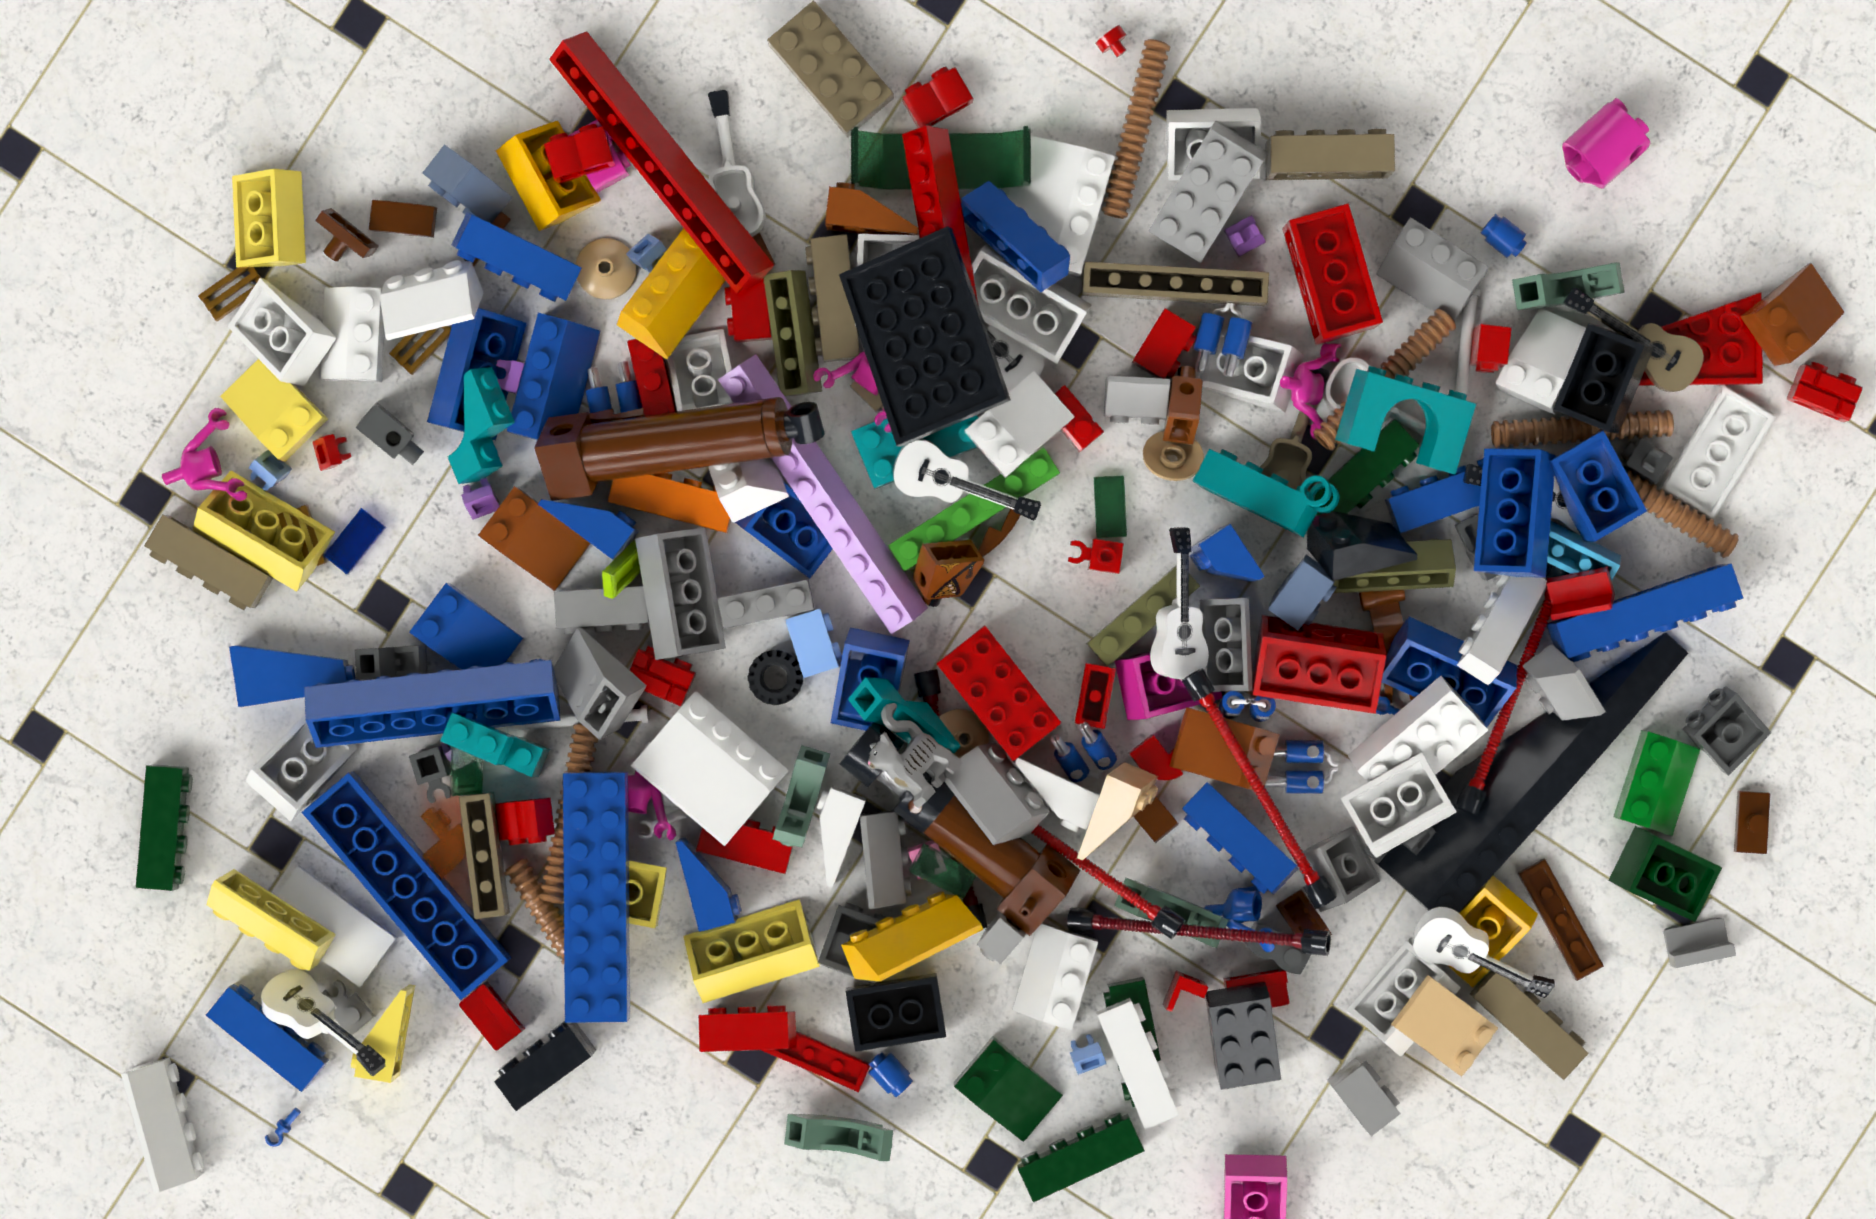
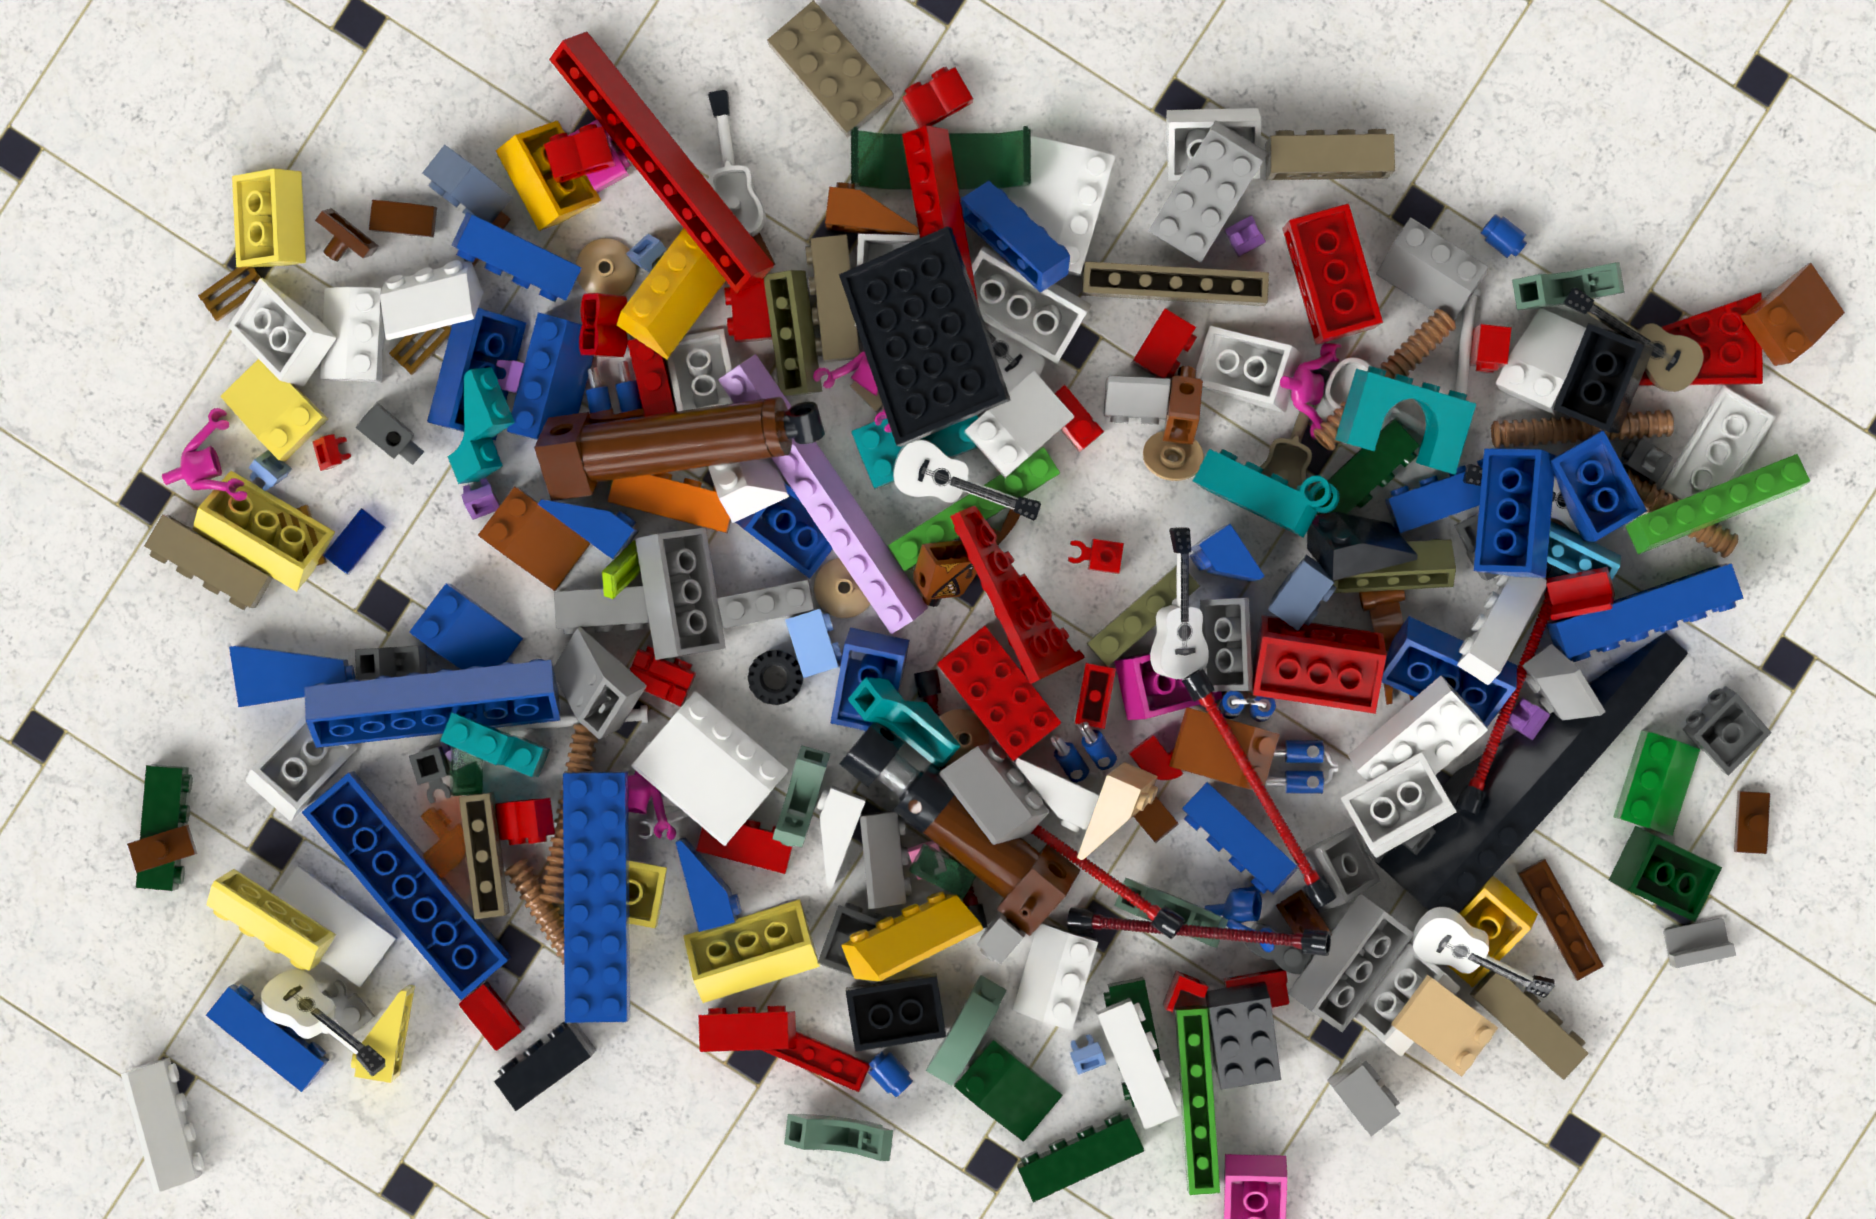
blue hand [265,1108,301,1147] -> none
light grey animal [868,703,963,808] -> none
clear green tile [1093,476,1127,538] -> none
red tile [1095,25,1127,58] -> none
medium nougat piece [1101,39,1171,219] -> none
blue piece [1193,303,1253,377] -> none
blue hand [1376,696,1401,715] -> none
dark pink cylinder [1562,98,1651,189] -> none
red brick [1787,362,1863,422] -> none
none -> reddish brown tile [127,825,198,873]
none -> red brick [579,293,628,358]
none -> tan dish [814,558,870,618]
none -> sand green arch [926,975,1007,1086]
none -> red wing [950,505,1085,684]
none -> bright green brick [1174,1005,1220,1195]
none -> light grey brick [1288,894,1413,1033]
none -> medium lavender tile [1507,697,1550,740]
none -> bright green brick [1626,454,1810,555]

